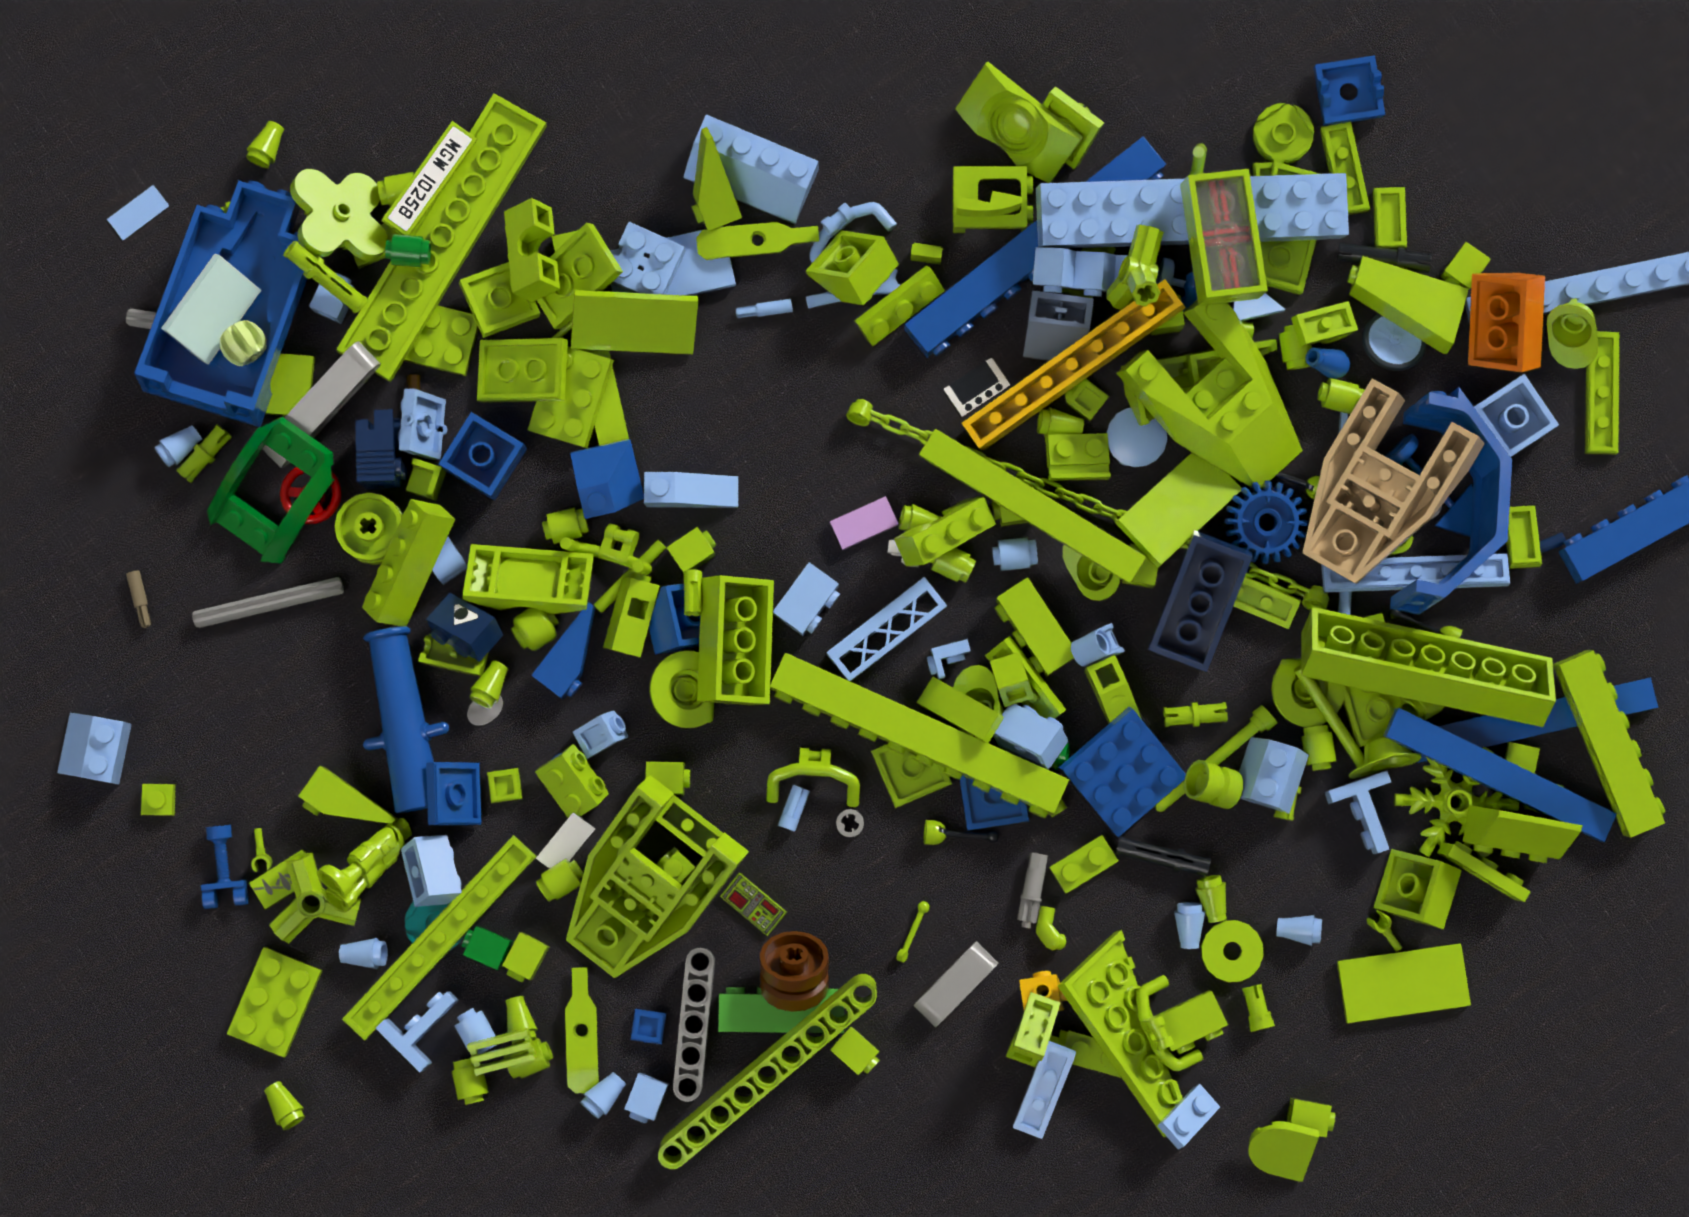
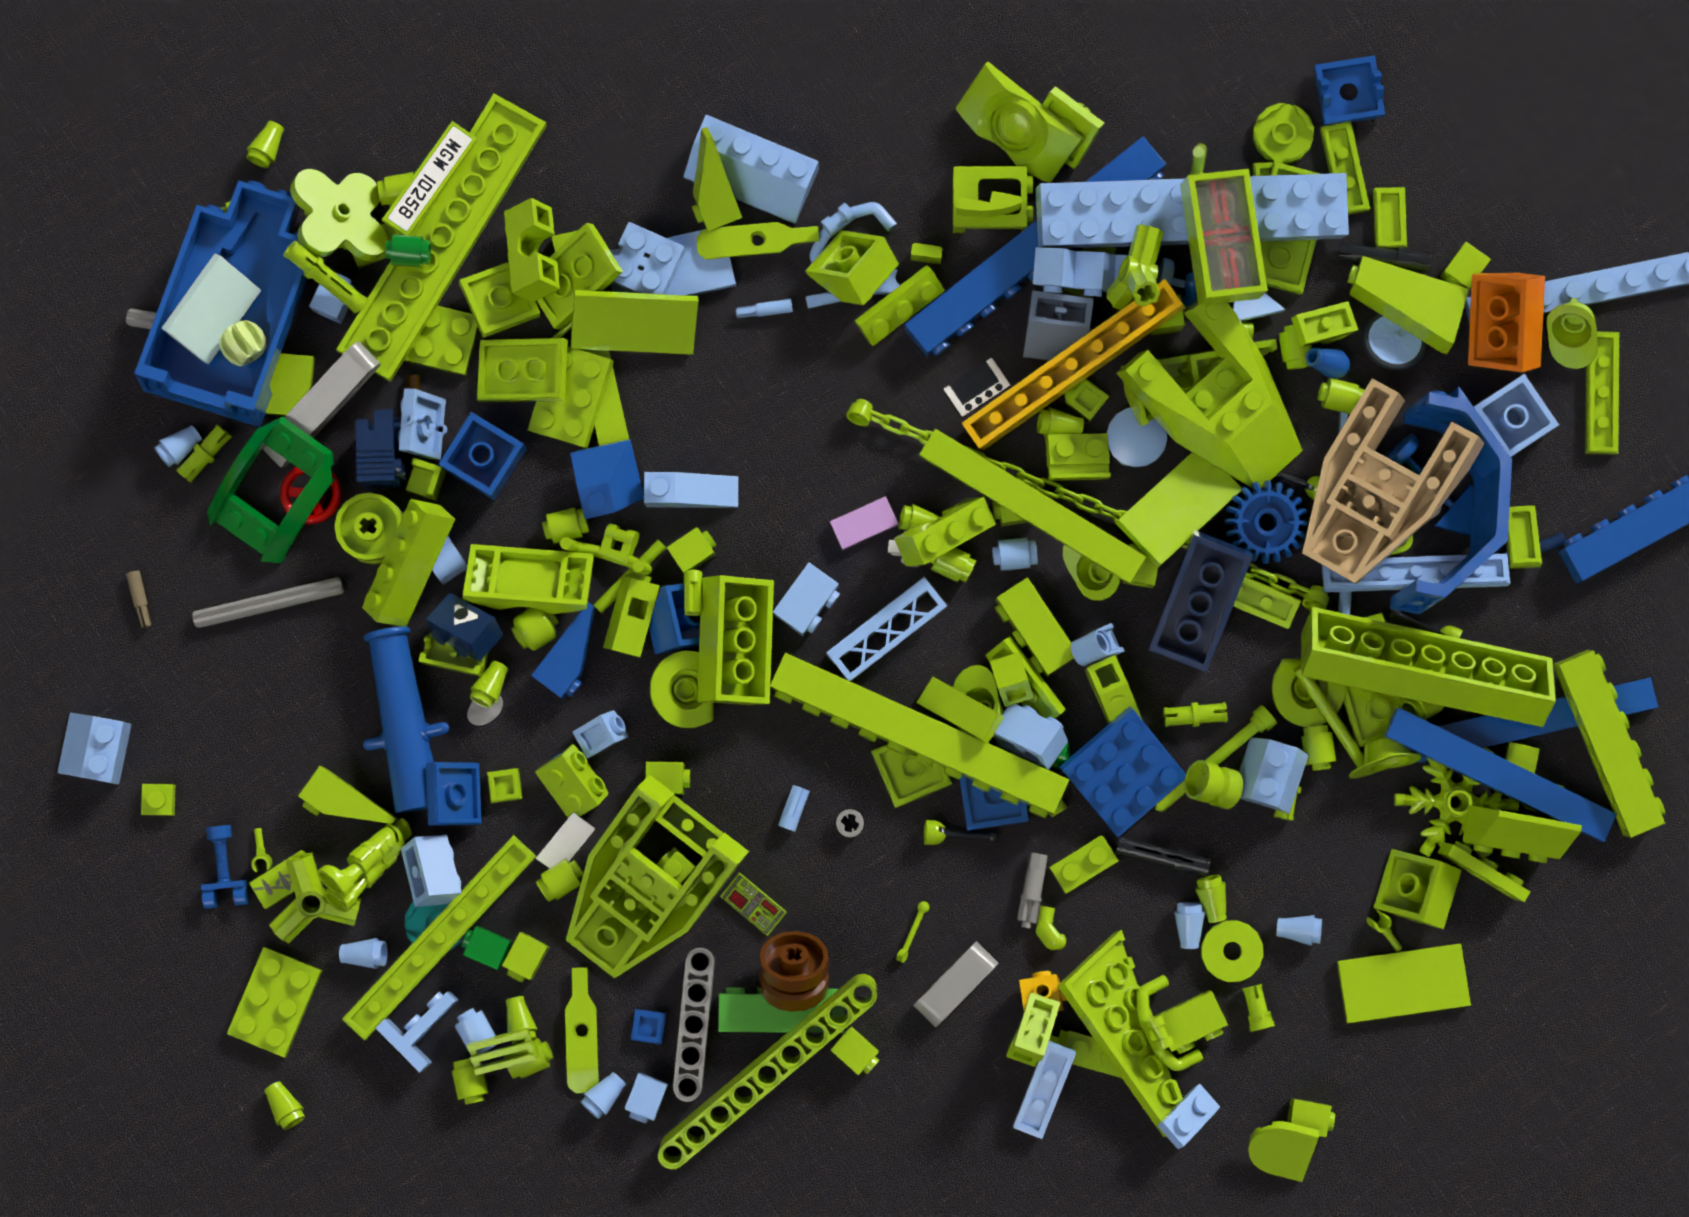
light blue sticker [107,185,169,240] -> none
lime piece [766,748,860,807] -> none
light blue bracket [927,639,970,680] -> none
light blue bracket [1324,770,1391,854] -> none

